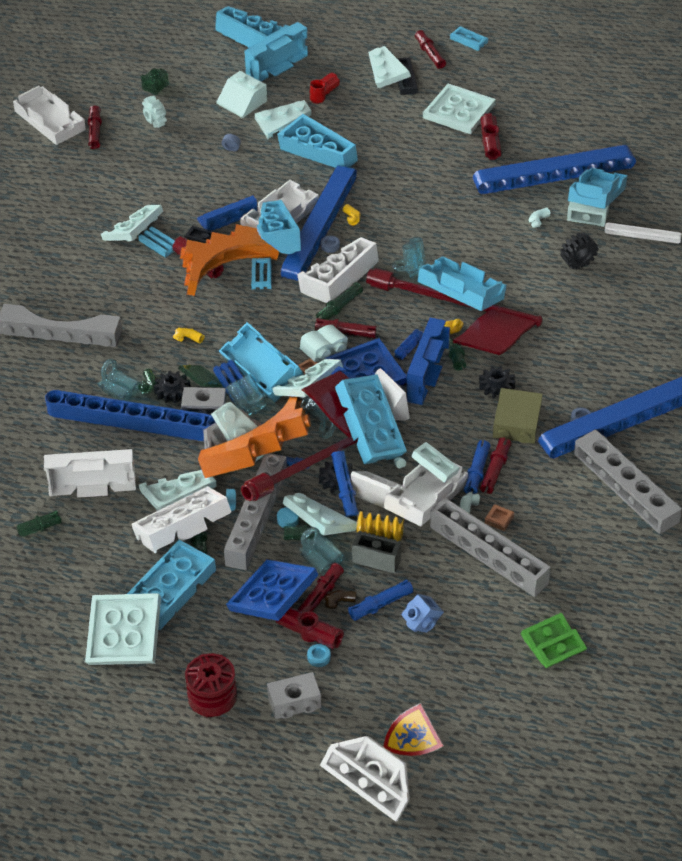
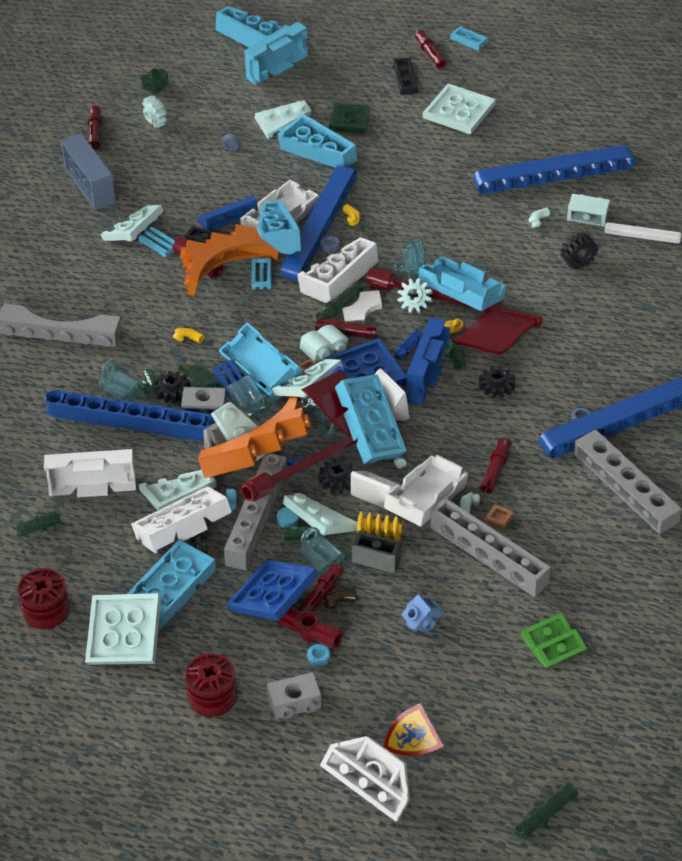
white piece [13,86,86,145] -> none
light aqua slope [217,71,267,118] -> none
red piece [310,72,340,103] -> none
blue pin [331,451,359,517] -> none
blue pin [348,580,413,621] -> none
light aqua wing [368,46,411,88] -> none
light aqua plate [411,442,459,483] -> none
blue pin [464,440,491,494] -> none
dark red piece [480,113,501,160] -> none
olive brick [493,388,543,444] -> none
medium azure piece [568,168,627,209] -> none
none -> dark red wheel [17,568,70,630]
none -> sand blue brick [61,133,116,210]
none -> clear green plate [329,103,370,134]
none -> white tile [342,290,382,325]
none -> light aqua gear [397,278,433,314]
none -> clear green pin [515,783,579,839]

